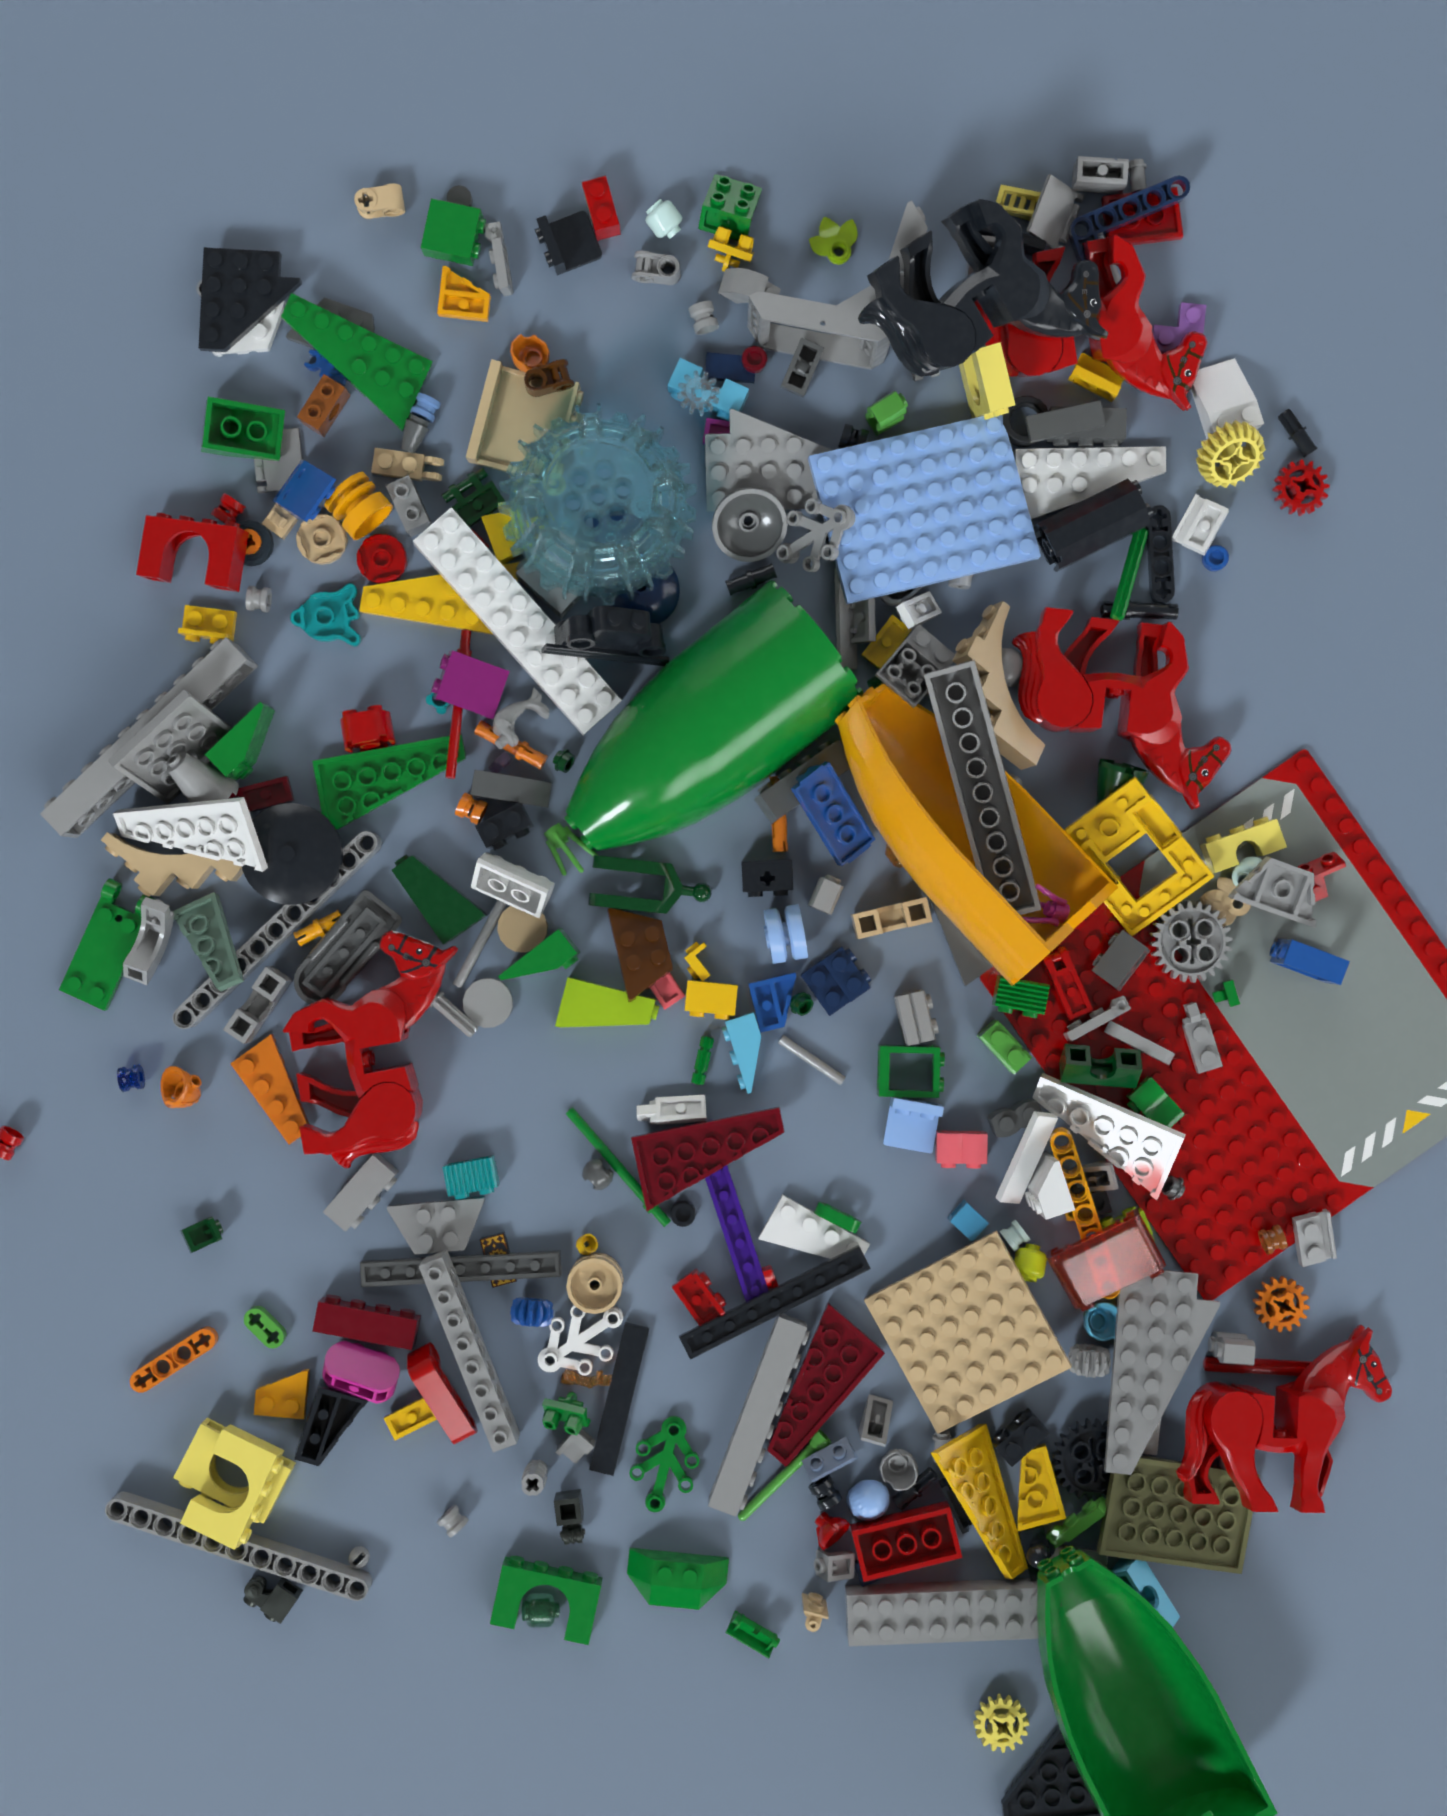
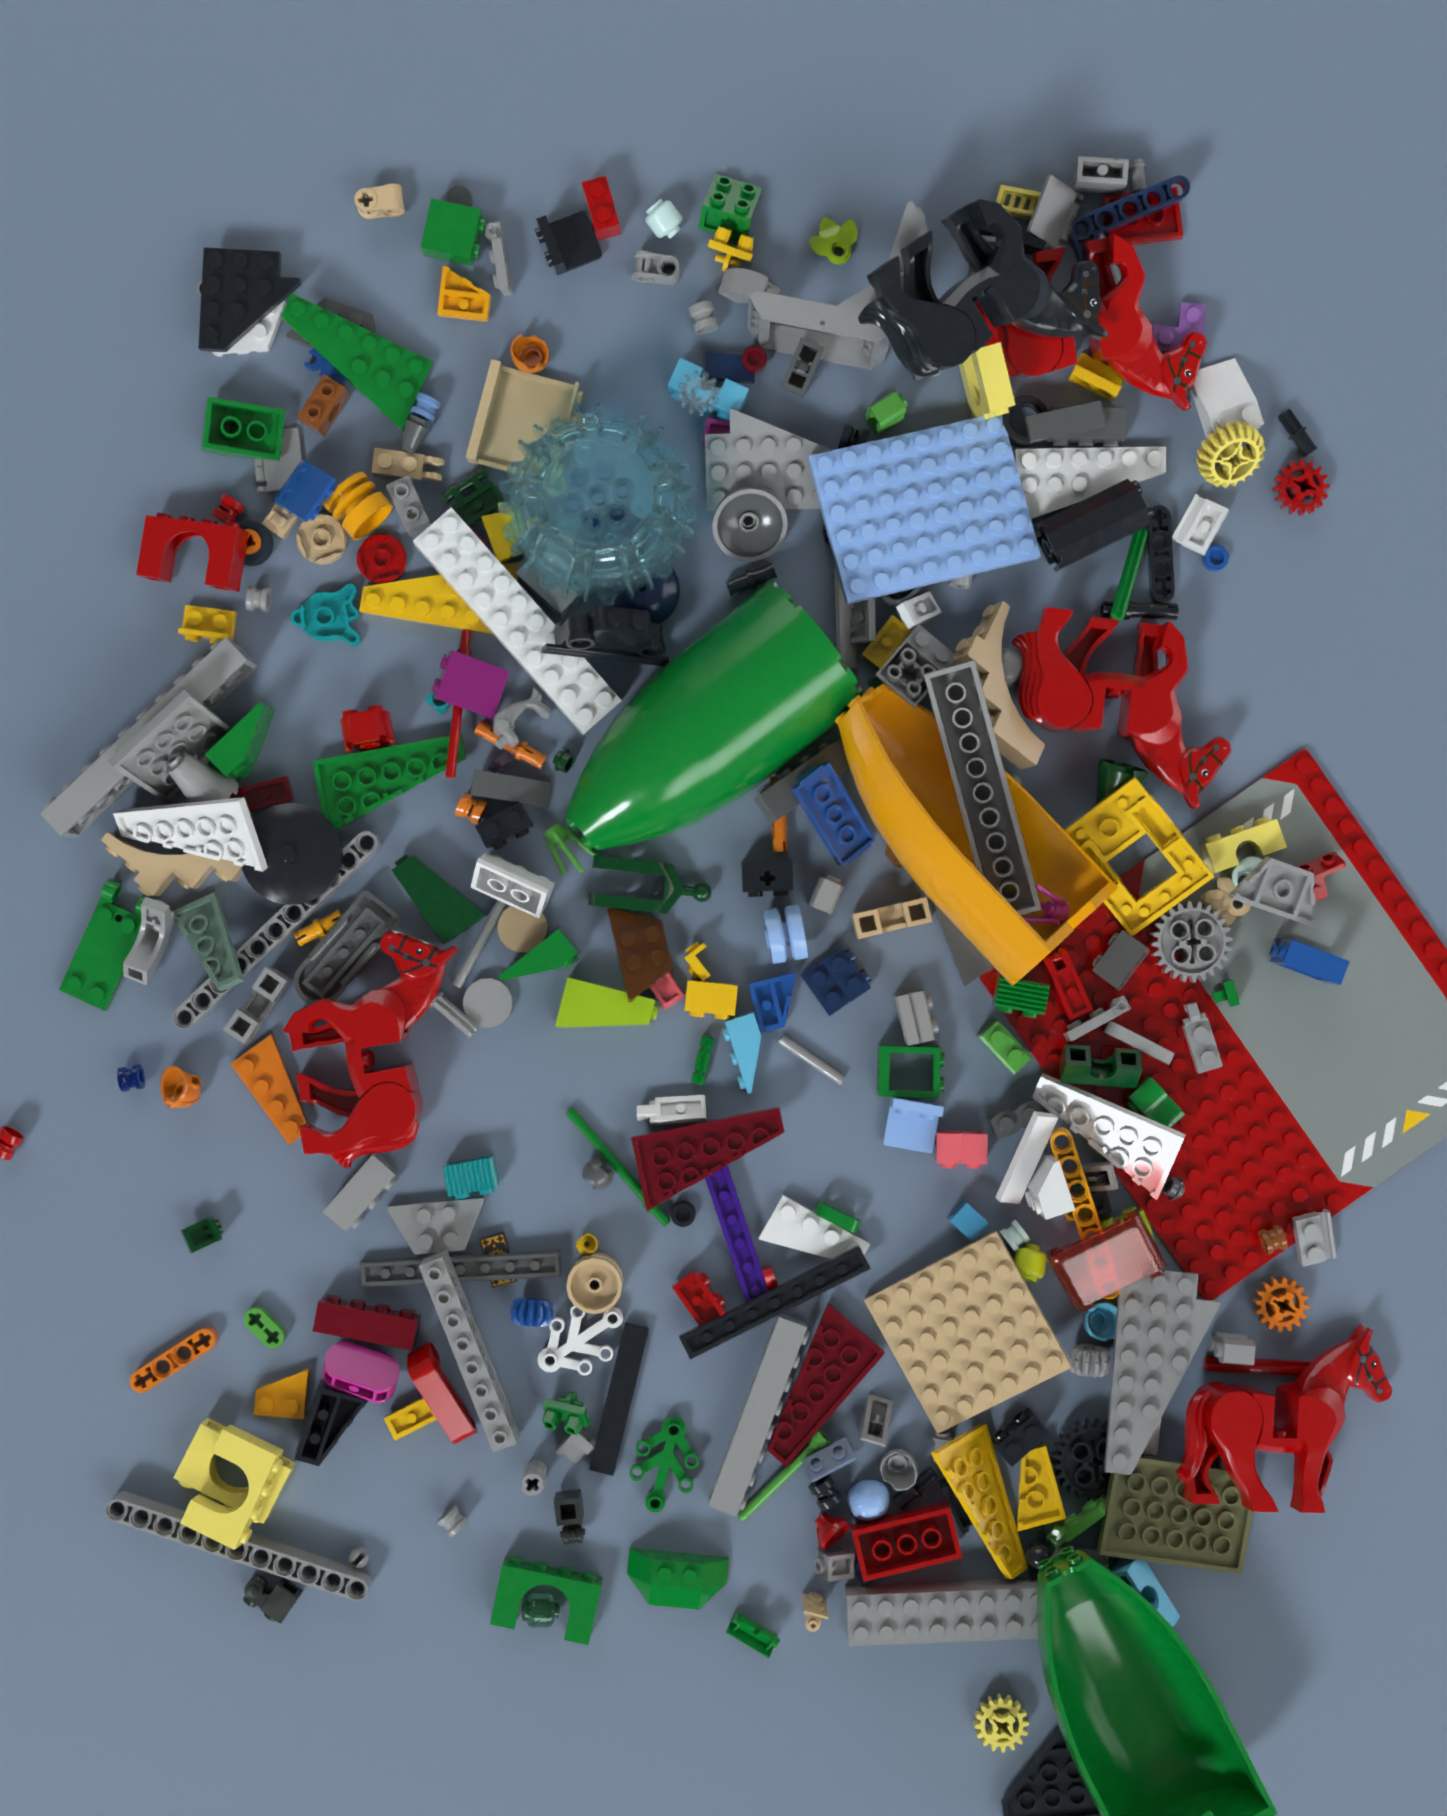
reddish brown piece [524,359,575,397] -> none
clear orange arm [561,1370,612,1389] -> none
light grey plant [777,498,855,572] -> none
dark green plate [790,992,814,1016] -> none

